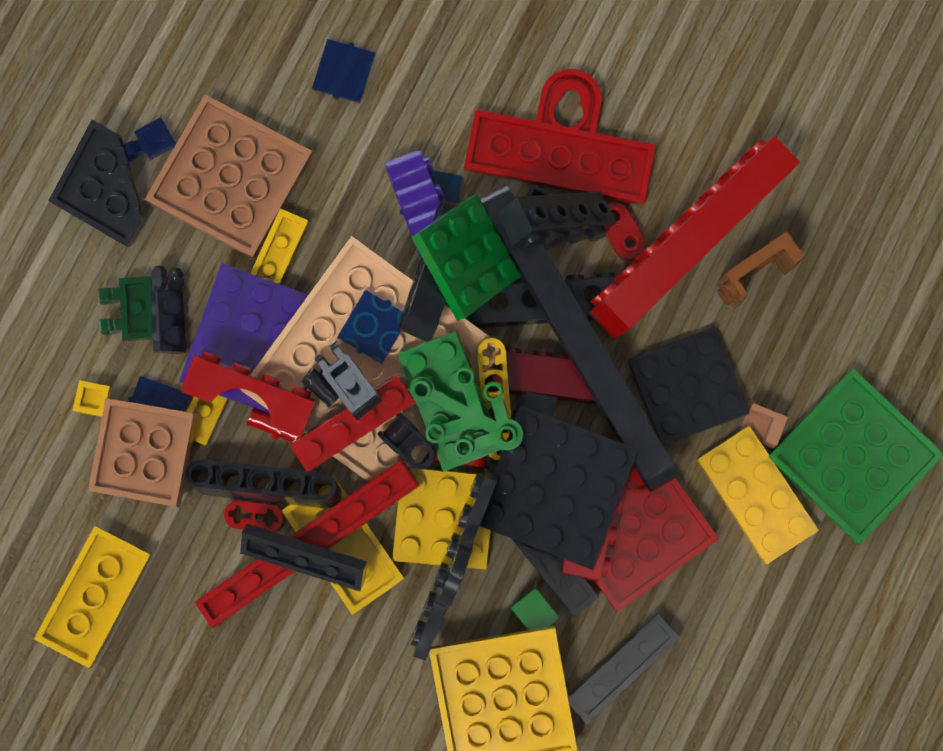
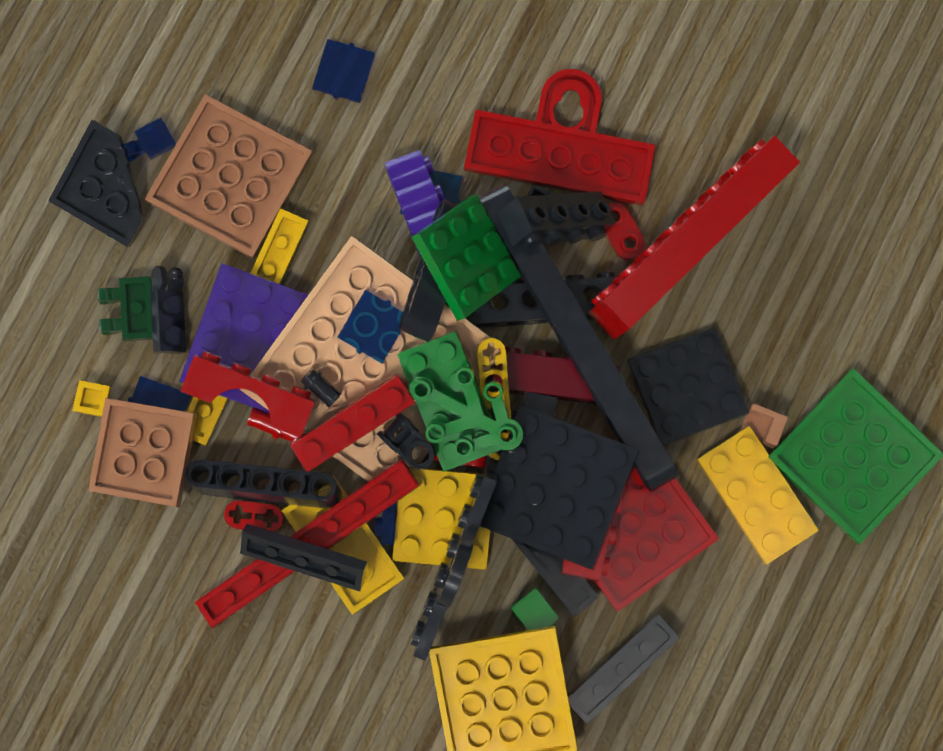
yellow plate [34,526,152,668] -> none
hinge [314,342,383,421] -> none
dark orange panel [717,231,805,309] -> none
none -> clear blue plate [375,503,396,545]

